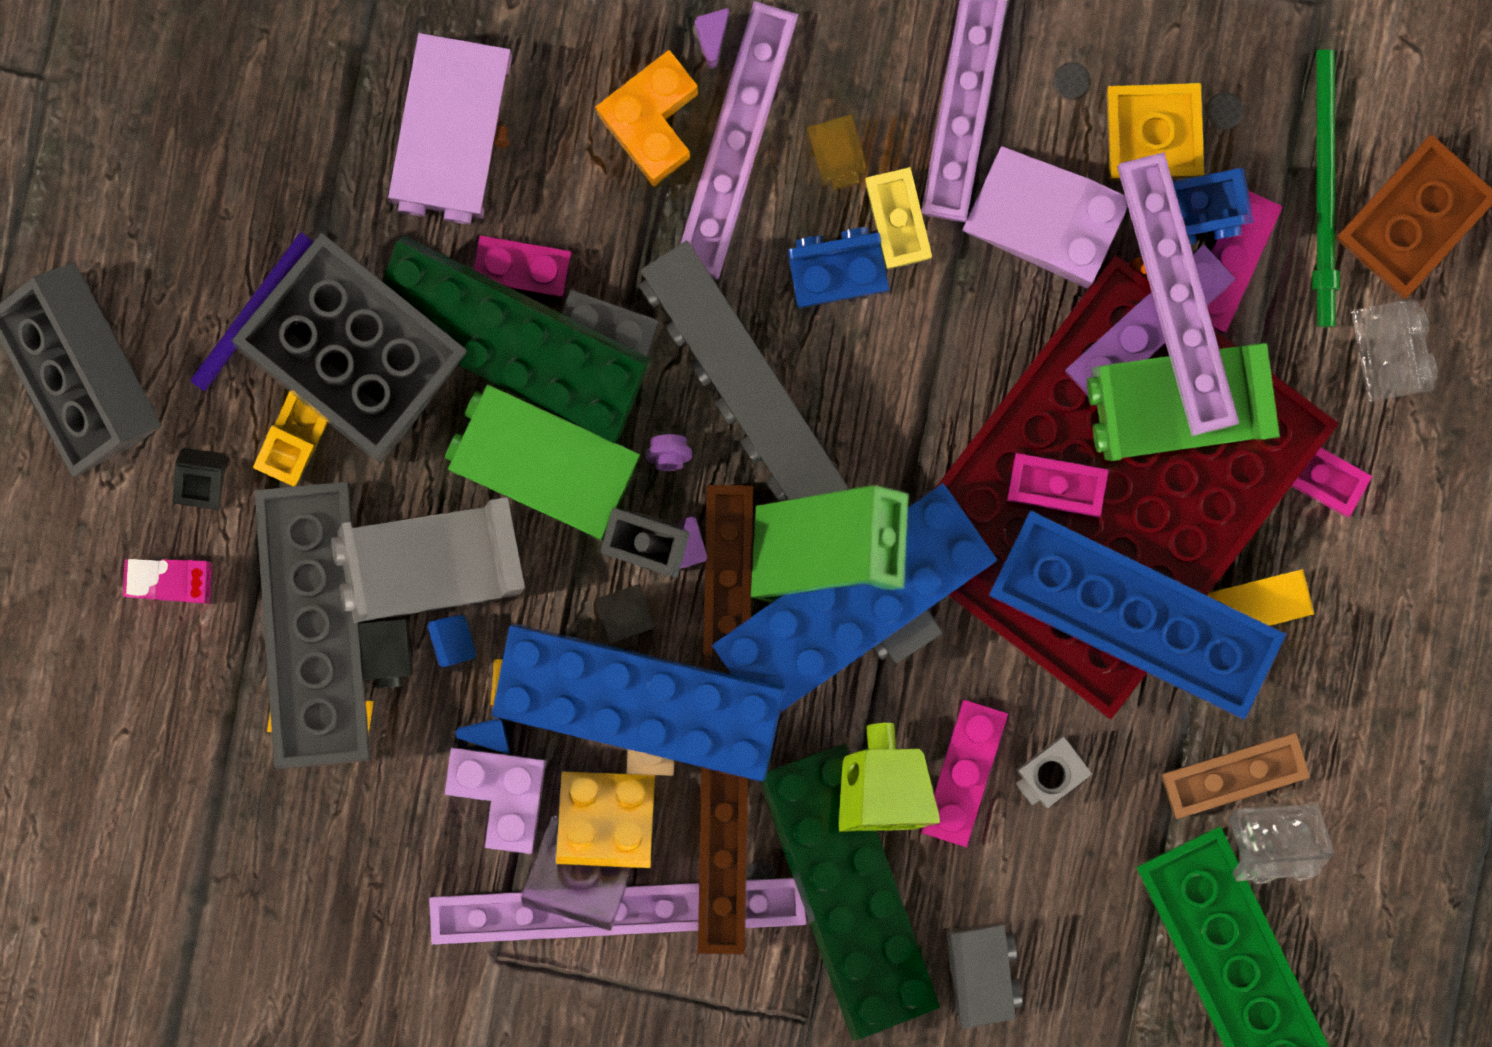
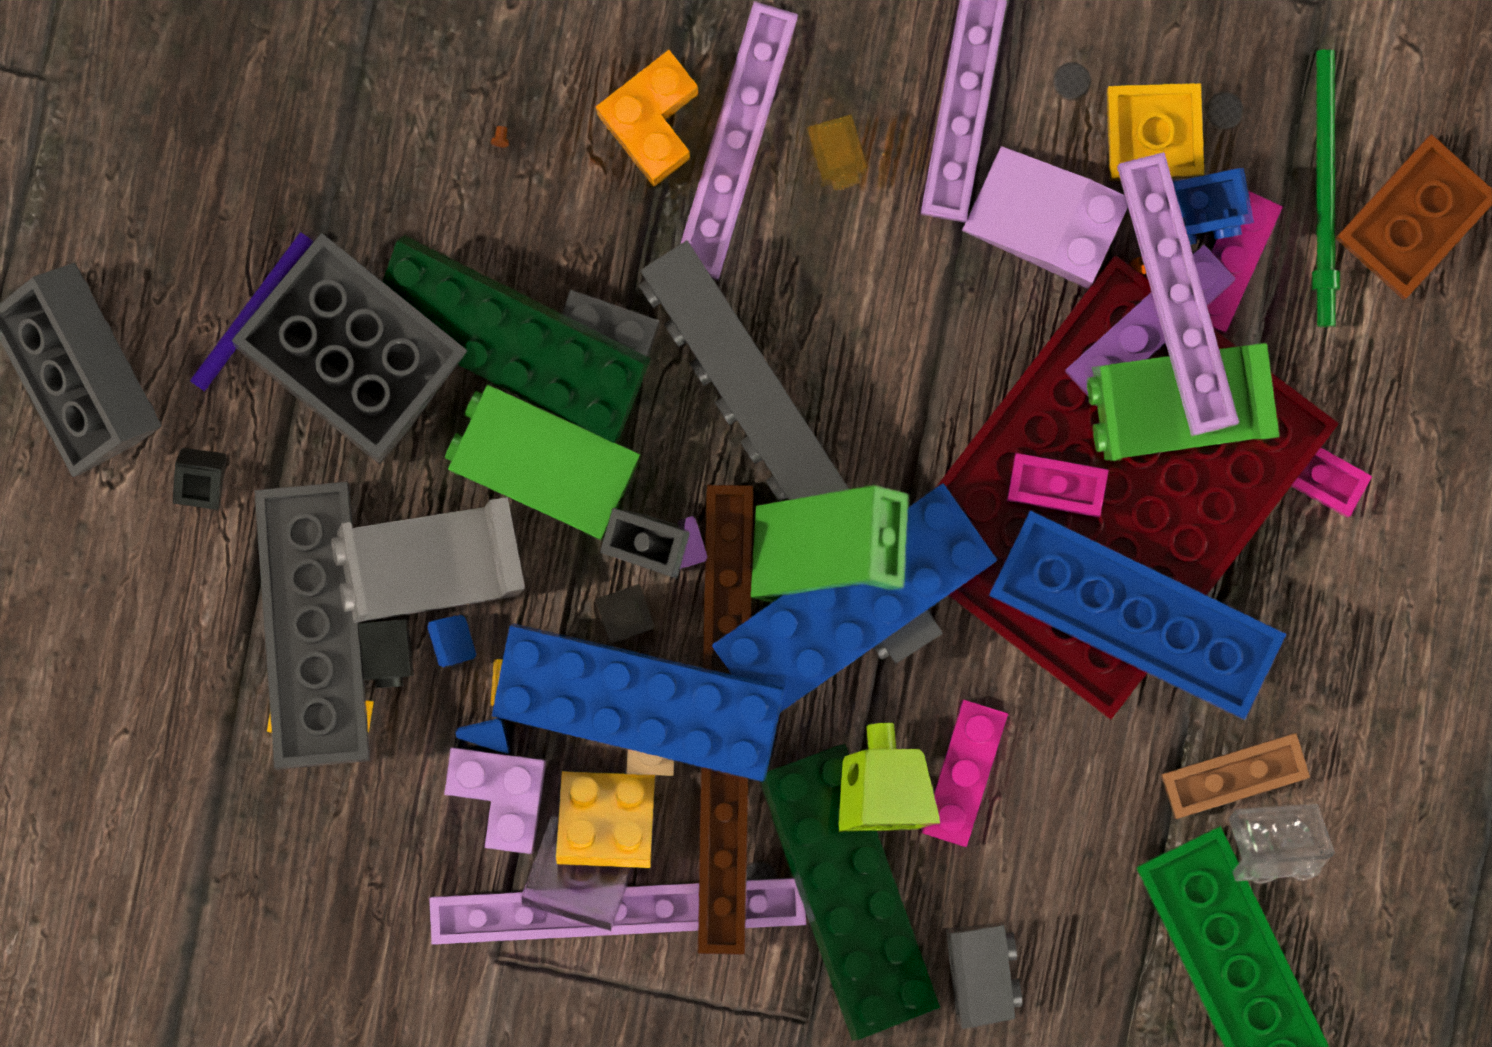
dark pink leg [122,559,213,604] -> none
yellow slope [253,392,328,487] -> none
lavender panel [388,33,512,225] -> none
dark pink plate [473,235,572,299] -> none
medium lavender plate [645,434,692,471] -> none
medium lavender slope [694,8,729,69] -> none
blue bracket [788,227,889,309] -> none
light yellow plate [865,167,932,270] -> none
light grey brick [1016,736,1092,808] -> none
yellow slope [1207,569,1315,626] -> none
clear bracket [1351,300,1438,402] -> none

